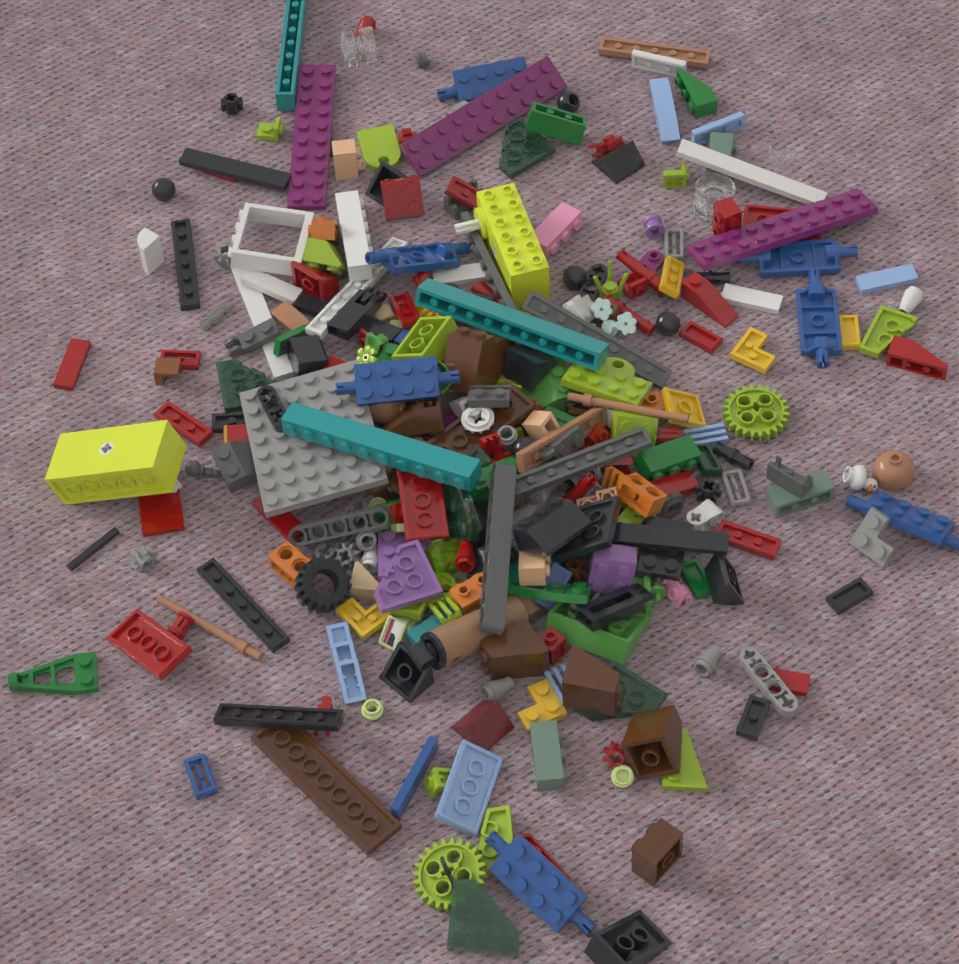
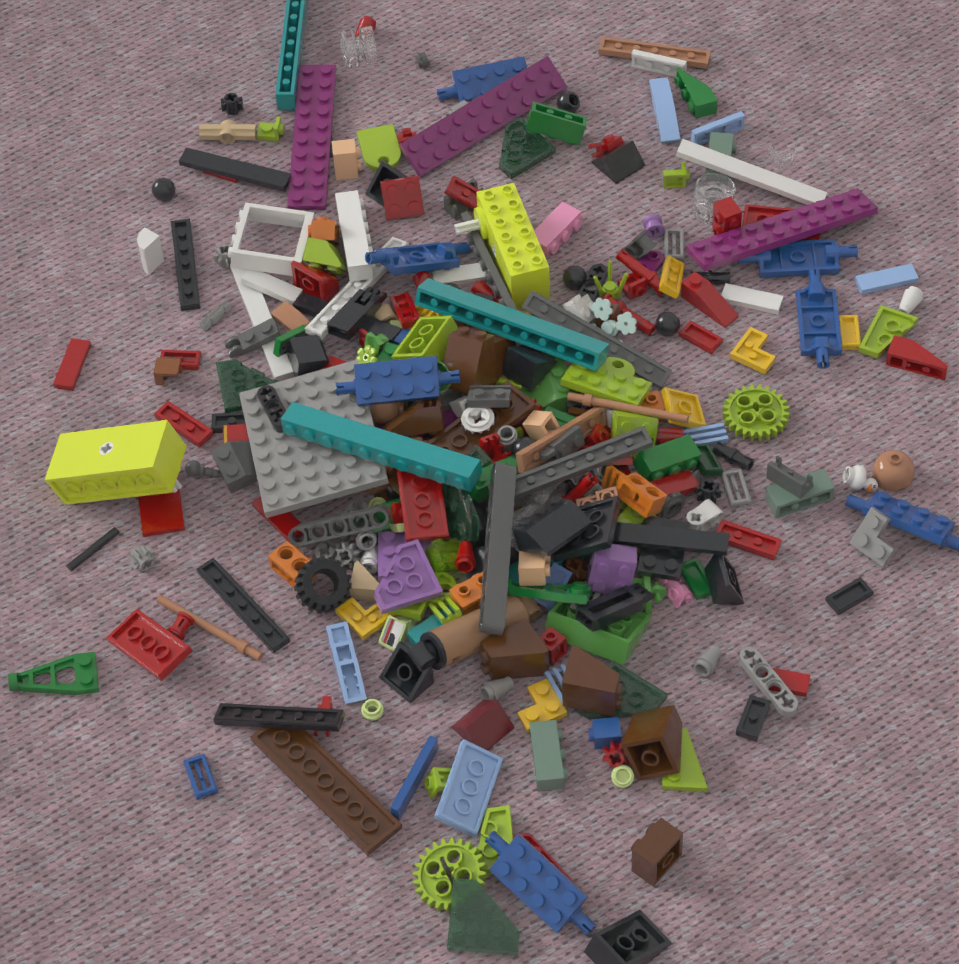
none -> tan piece [199,120,257,144]
none -> blue brick [588,717,622,749]
none -> dark grey piece [624,230,658,260]

